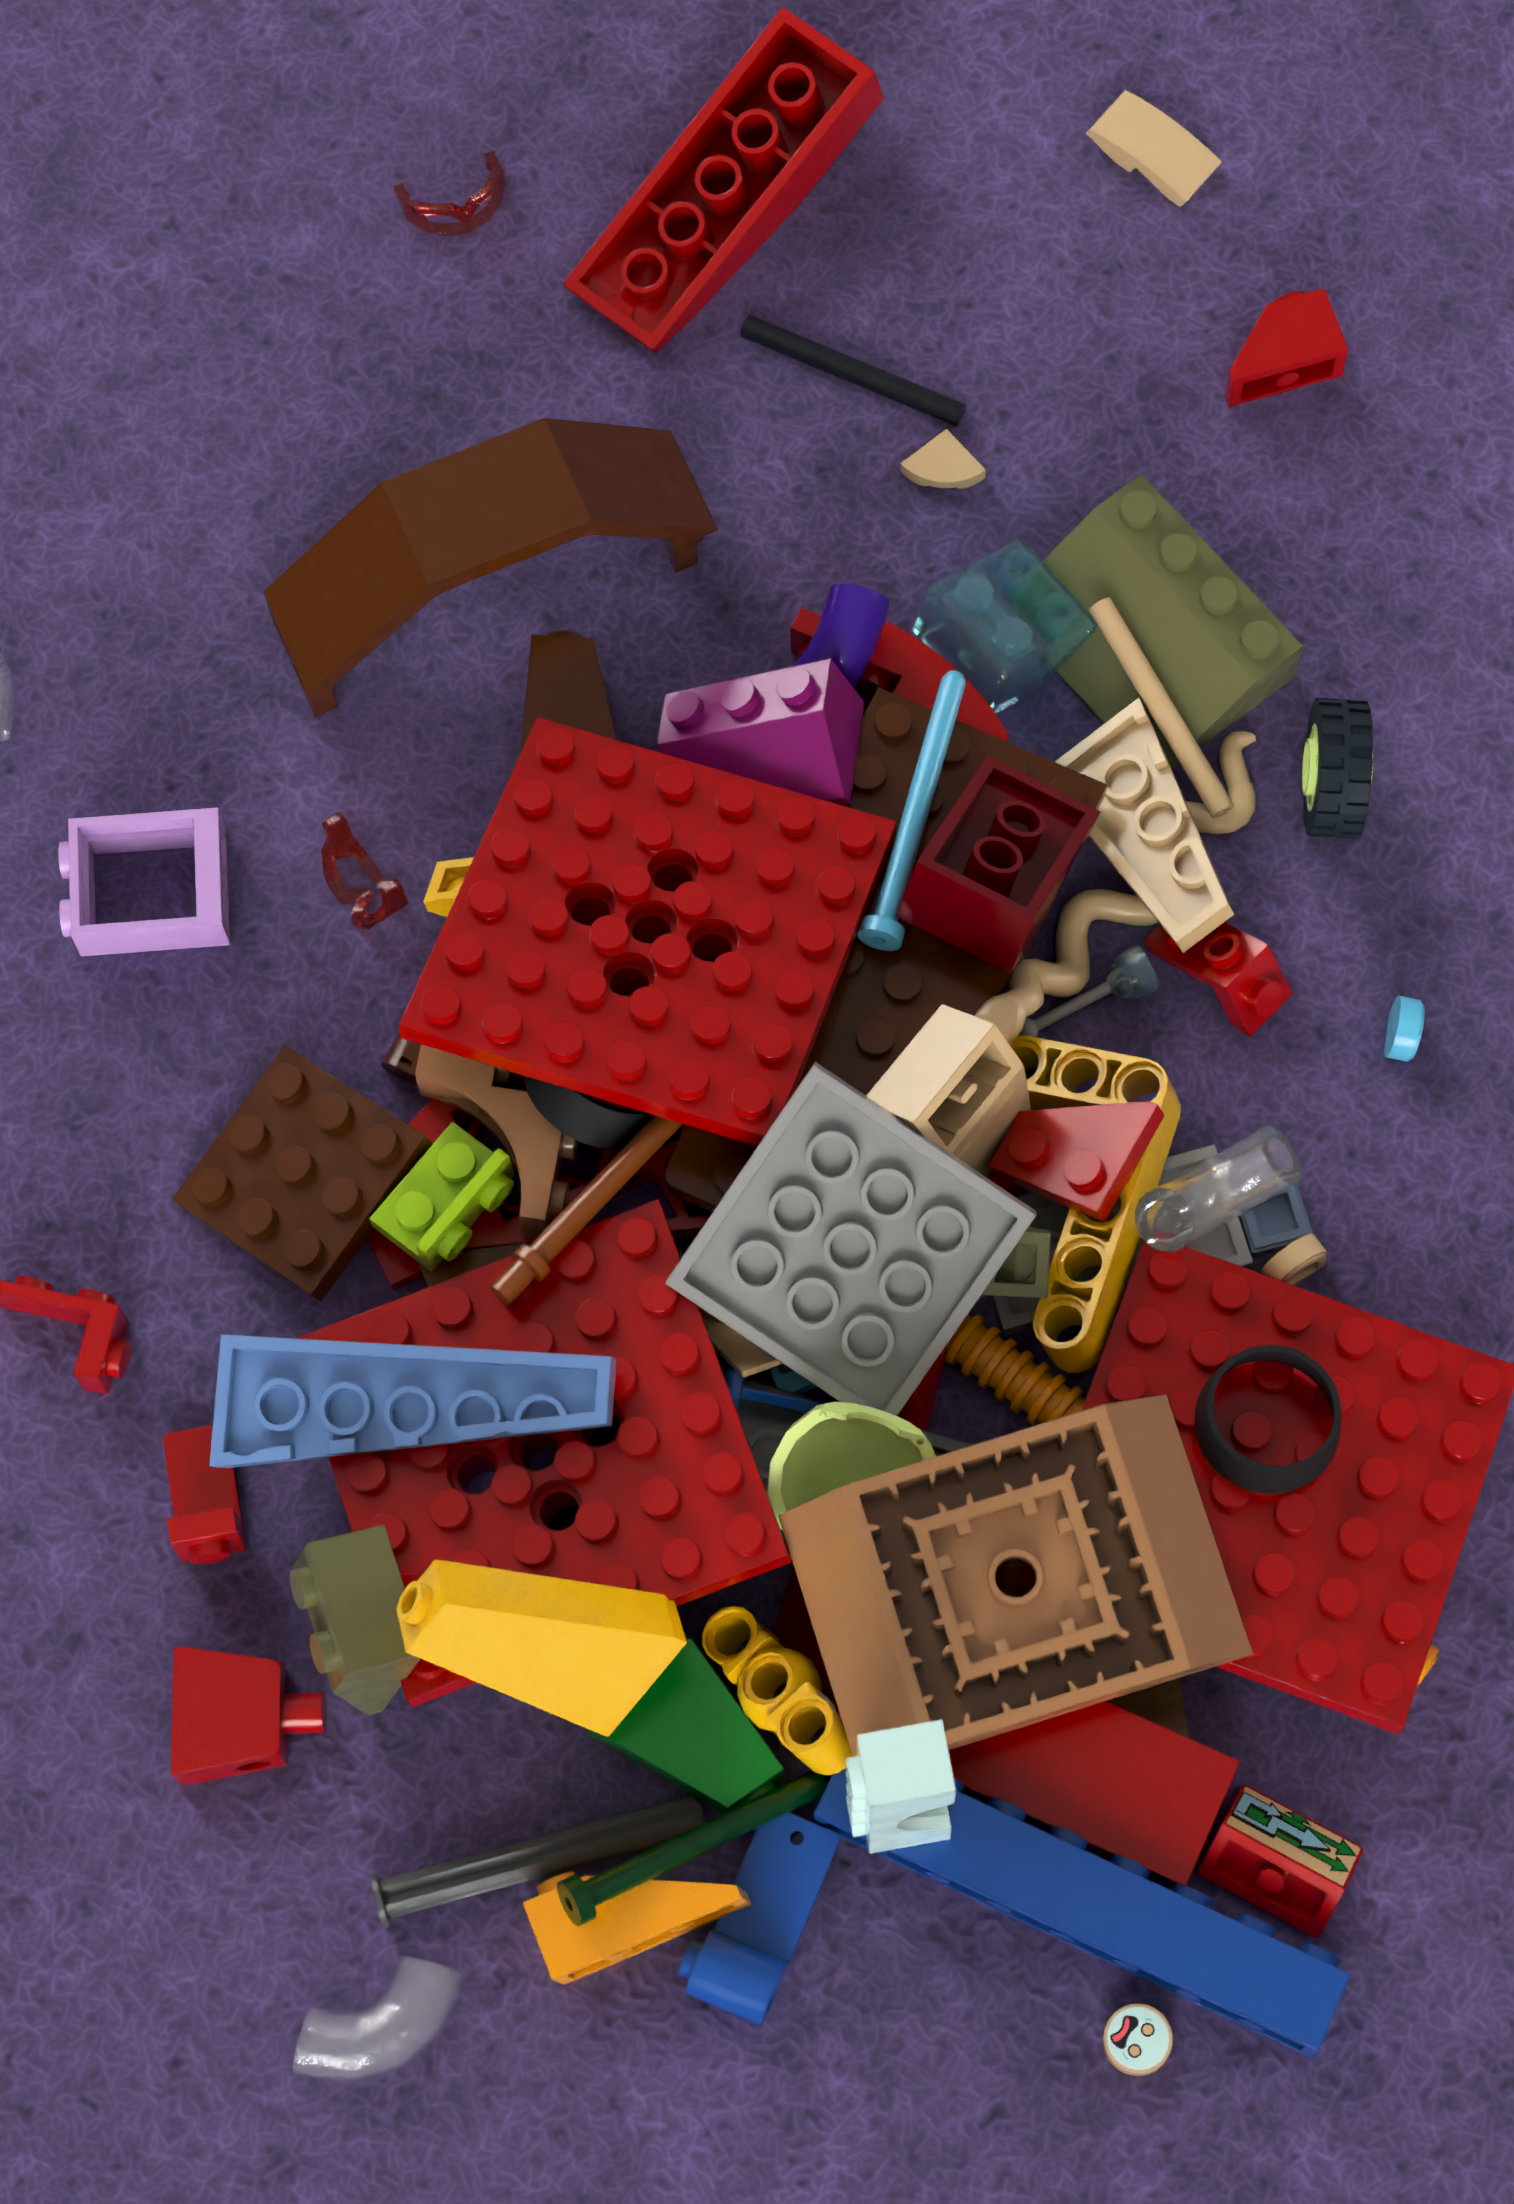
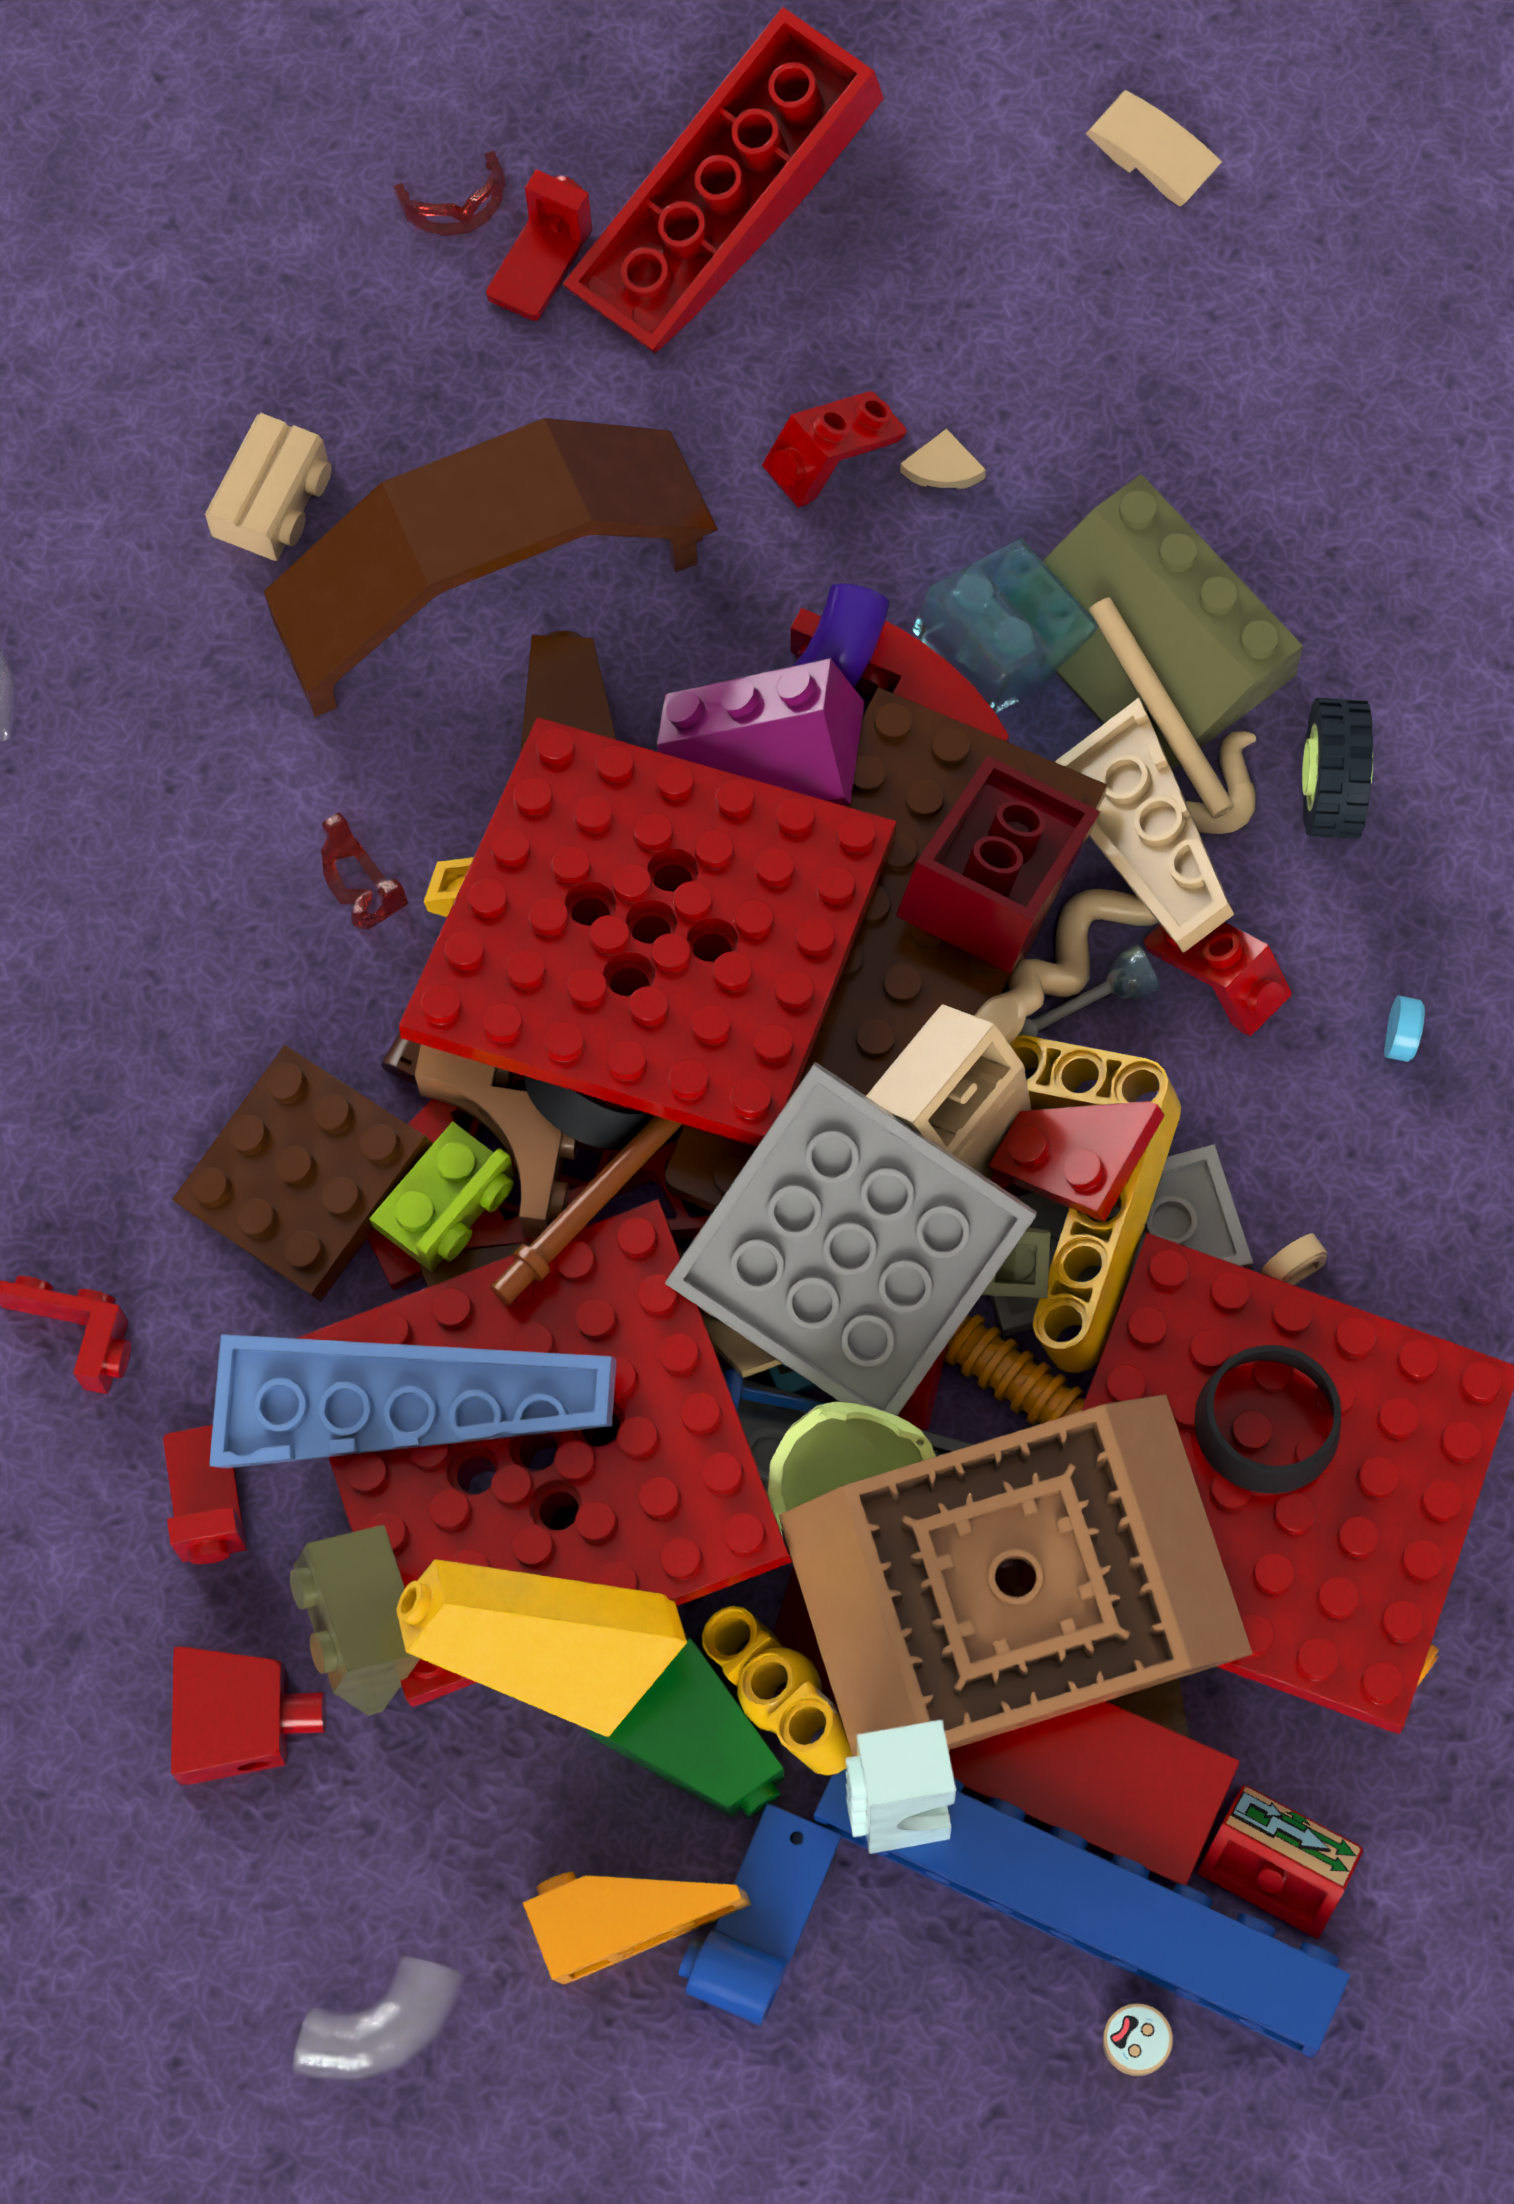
lavender window [58,807,230,956] -> none
dark grey axle [370,1795,705,1929] -> none
dark green bar [557,1770,831,1927] -> none
black bar [740,315,967,427] -> none
medium azure bar [857,670,966,951] -> none
clear cylinder [1135,1126,1301,1252] -> none
red slope [1225,288,1348,407] -> none
sand blue tile [1233,1178,1313,1258] -> none
none -> tan brick [205,413,332,561]
none -> red bracket [486,169,593,321]
none -> red bracket [762,391,907,508]

